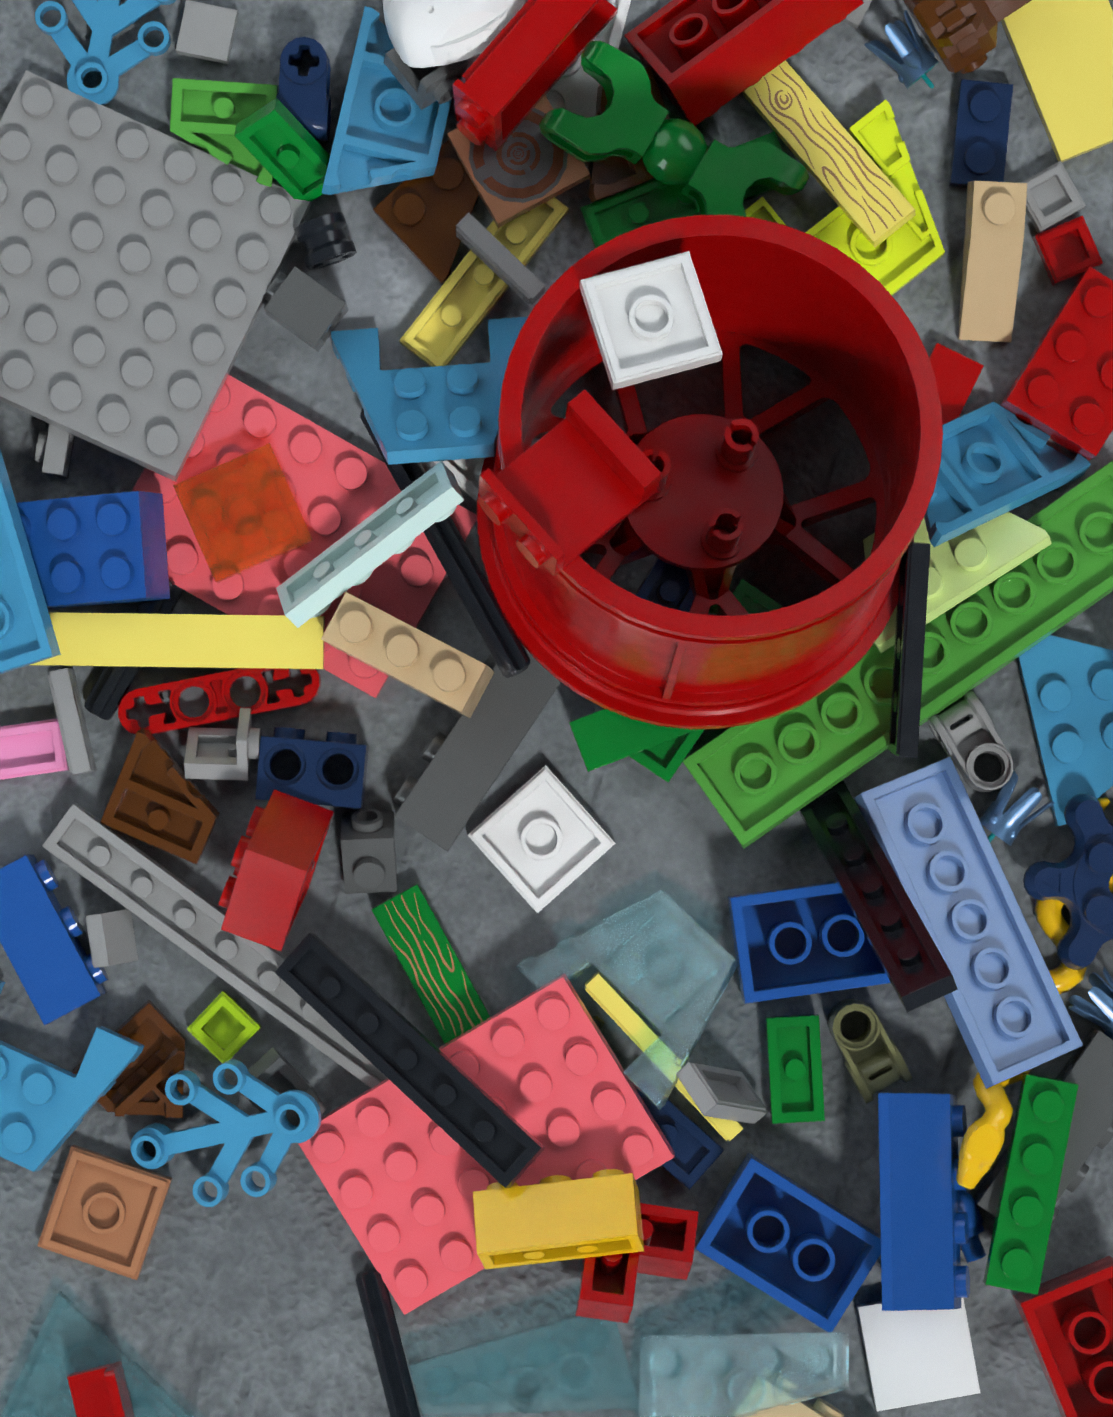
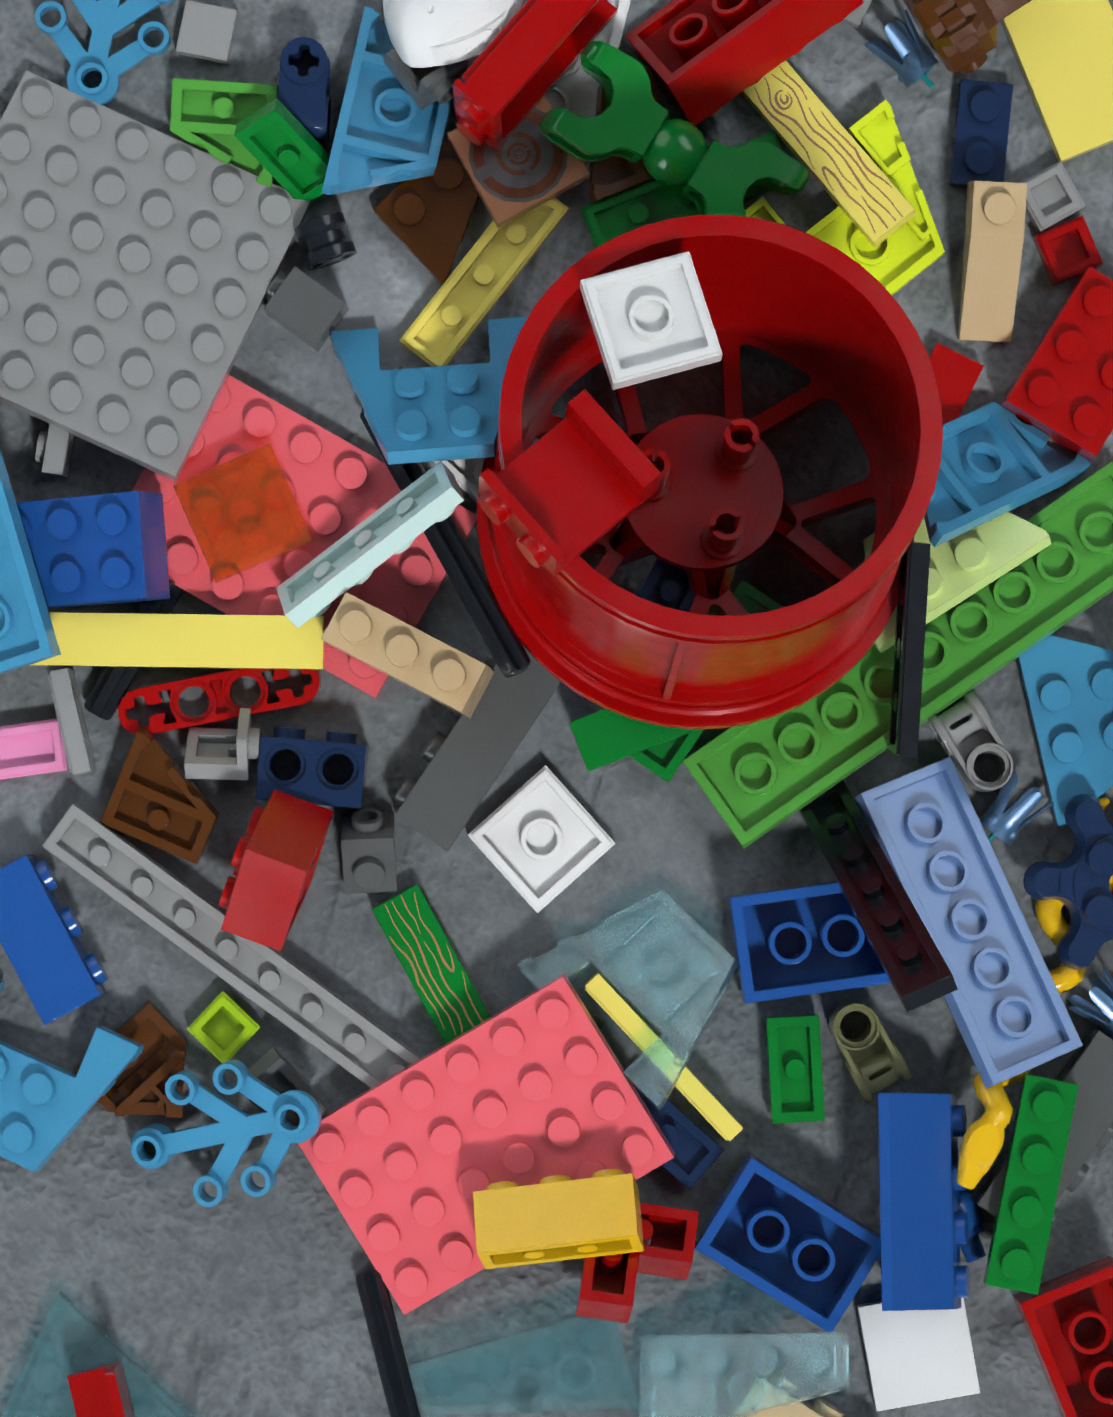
nougat tile [37,1145,173,1280] -> none
light grey tile [86,909,138,968] -> none
black plate [275,932,545,1188] -> none
light grey tile [456,212,545,305] -> none
light grey tile [676,1062,767,1124] -> none

